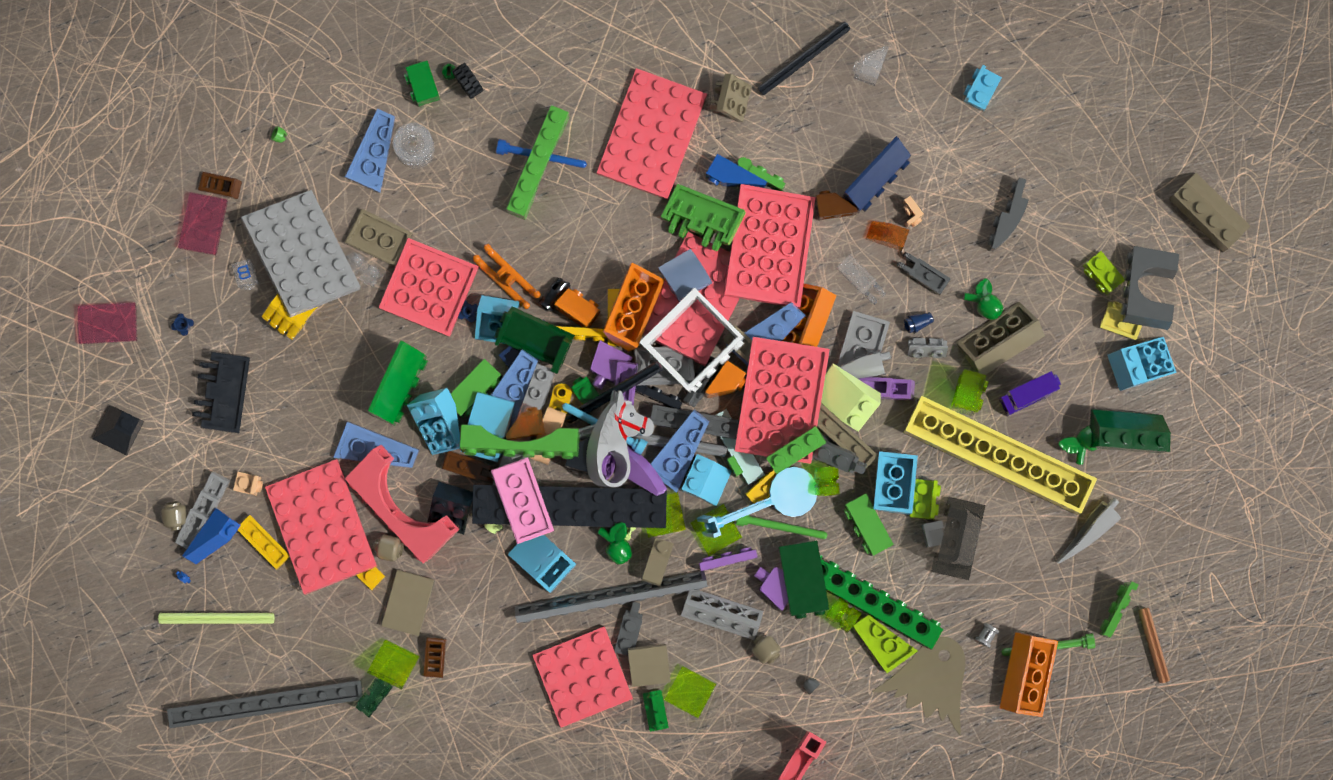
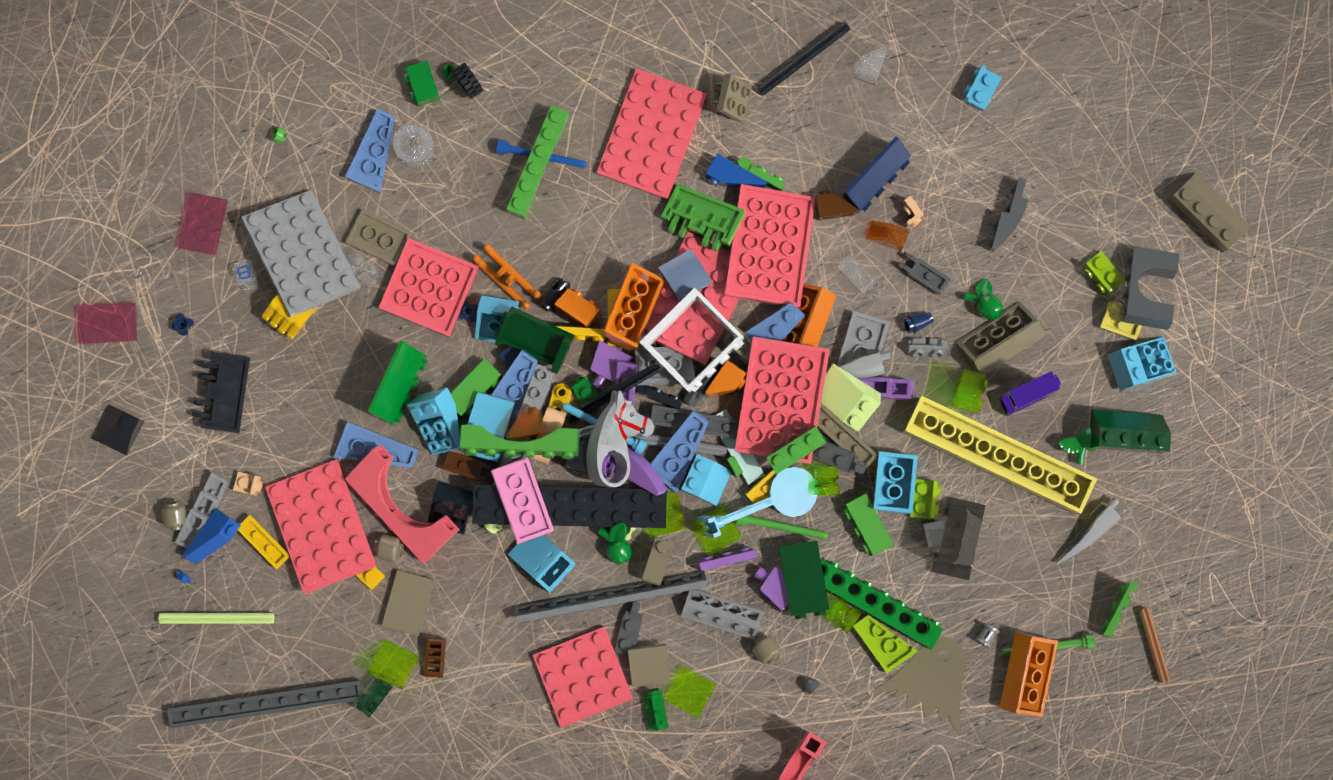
reddish brown slope [198,172,242,199] -> none

